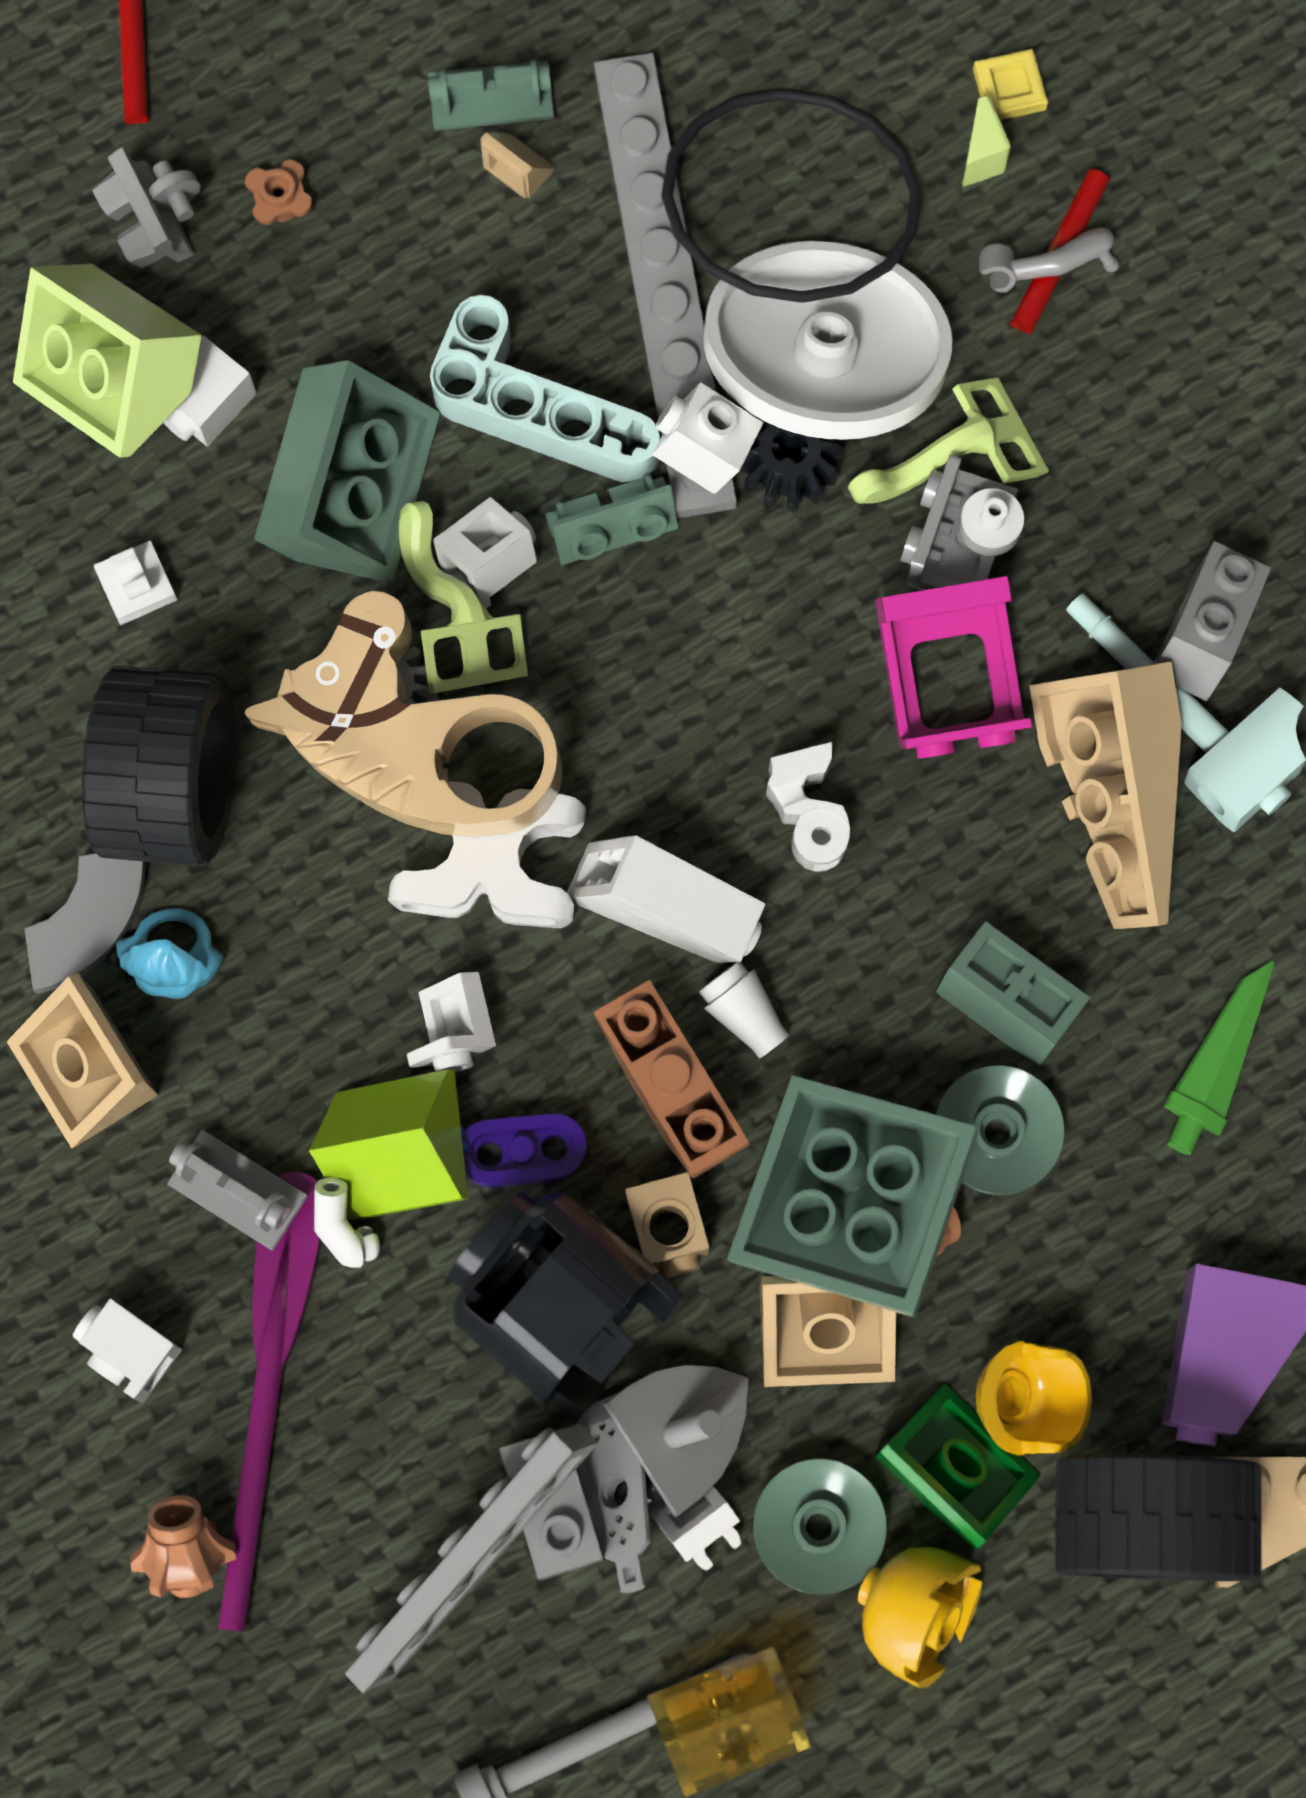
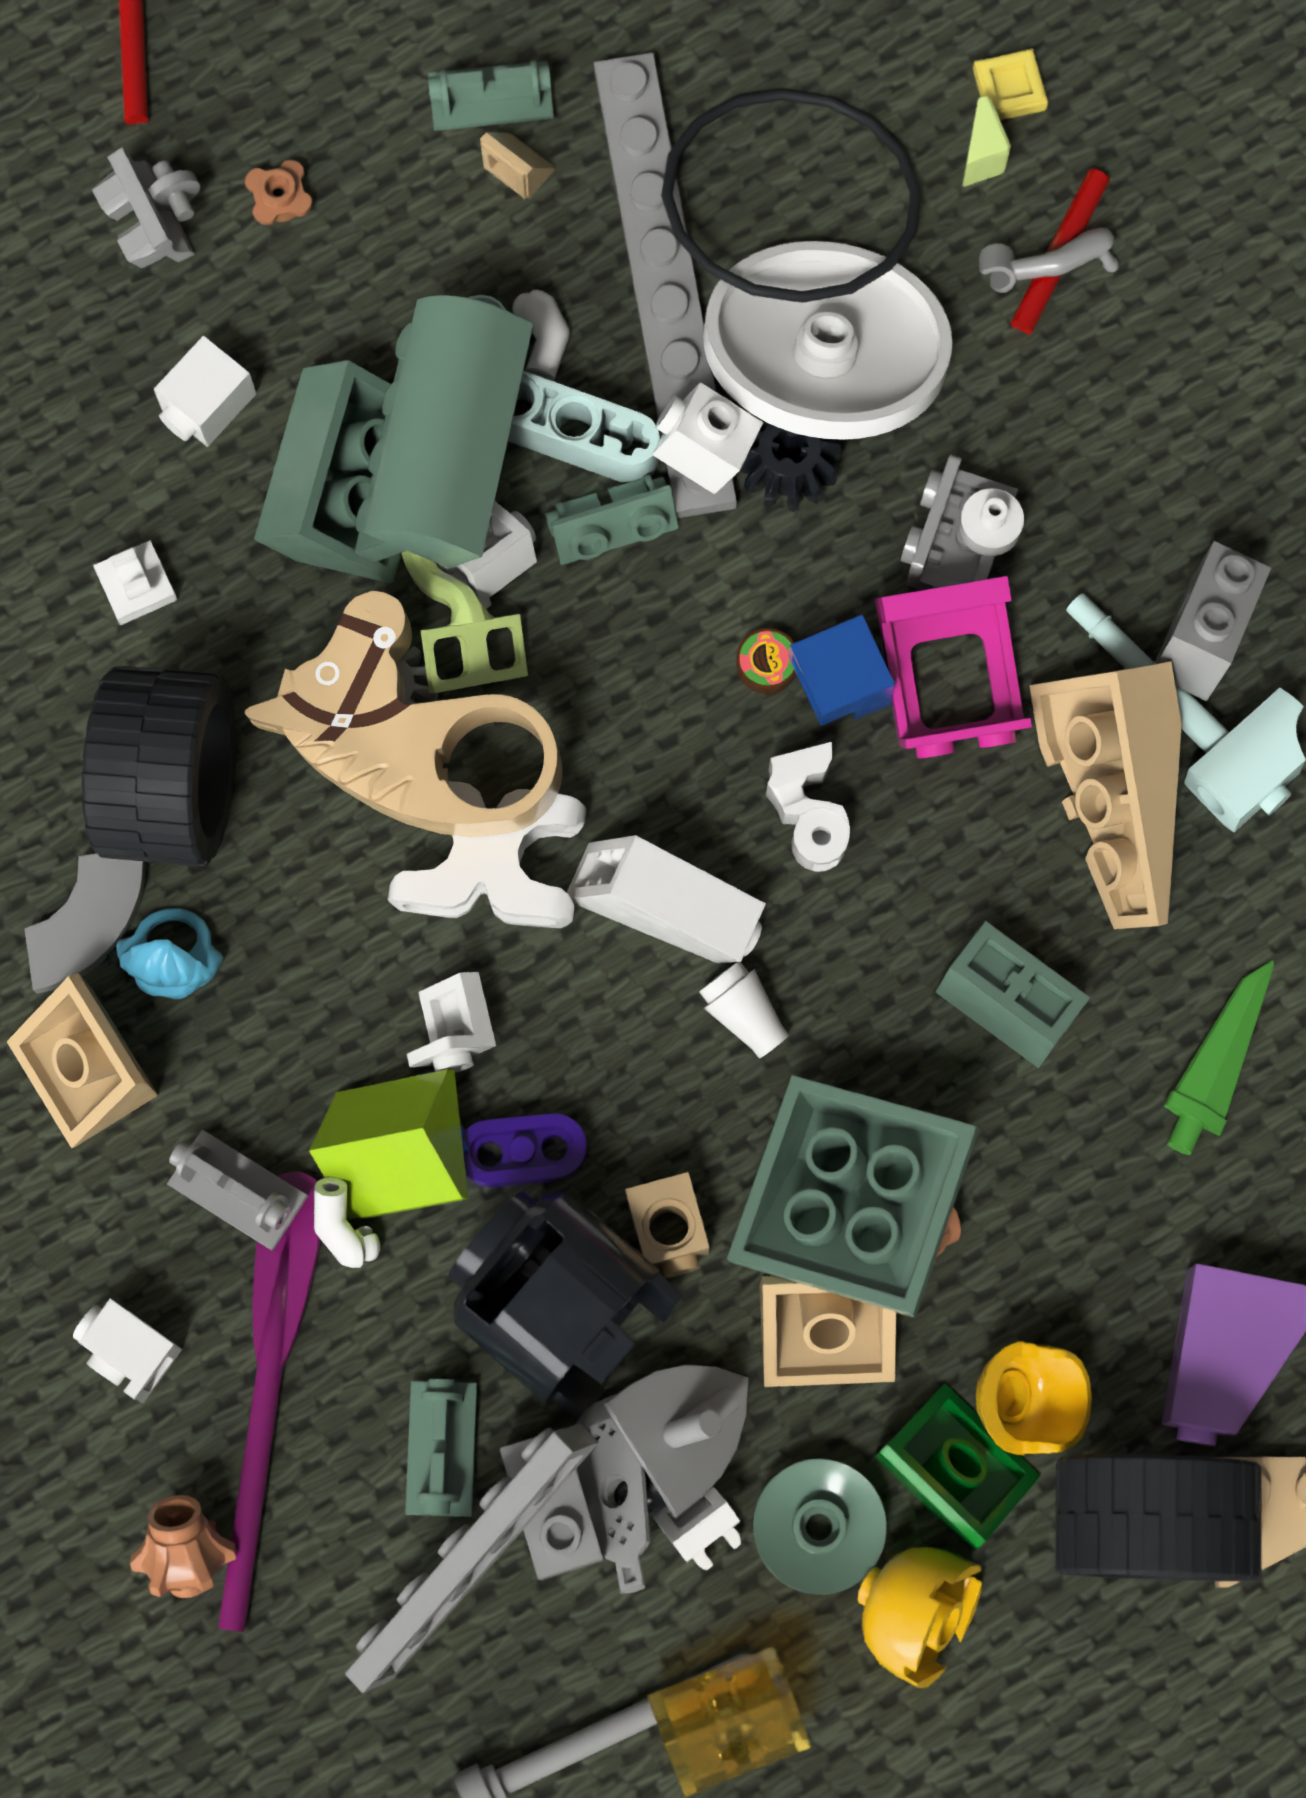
yellowish green slope [13,264,202,458] -> none
nougat slope [594,980,750,1178] -> none
yellowish green piece [848,378,1049,504] -> none
sand green dish [936,1065,1064,1195] -> none
none -> sand green brick [354,295,534,568]
none -> sand green hinge [405,1379,477,1517]
none -> white arm [513,290,570,381]
none -> tile [736,628,796,694]
none -> blue piece [788,615,895,726]

